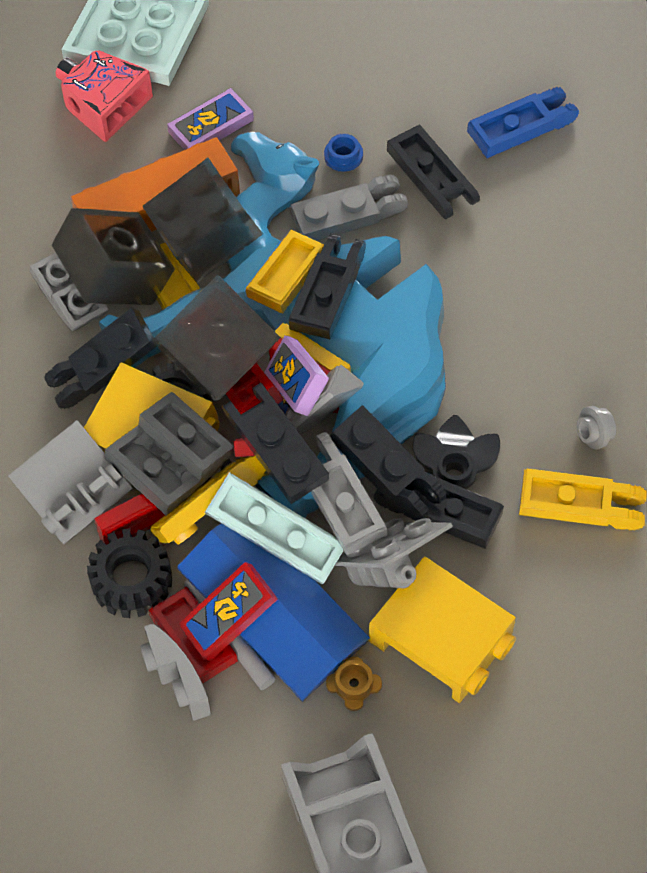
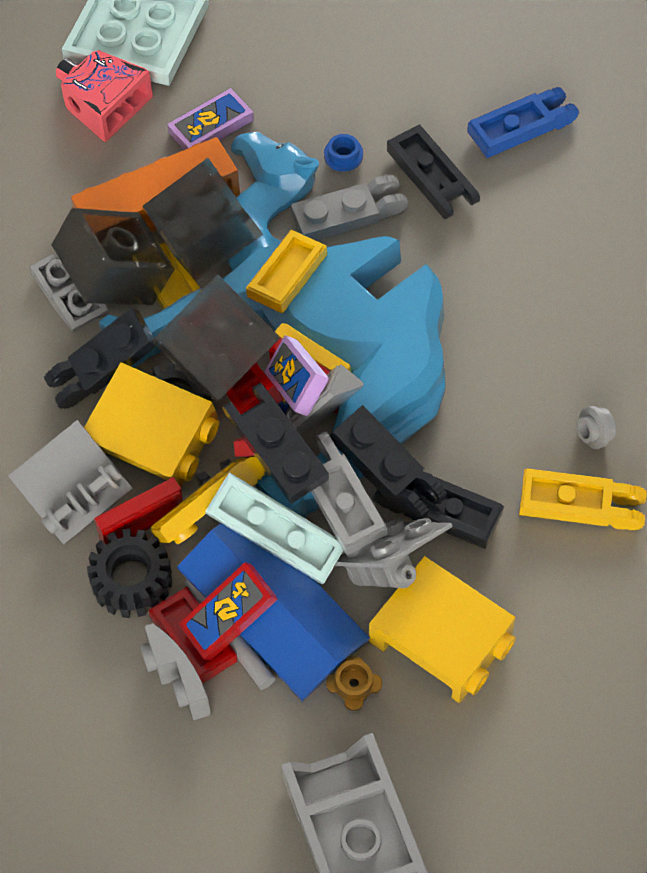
dark grey slope [105,392,234,516] -> none
black hinge [289,233,366,340] -> none
black plate [413,415,500,489] -> none

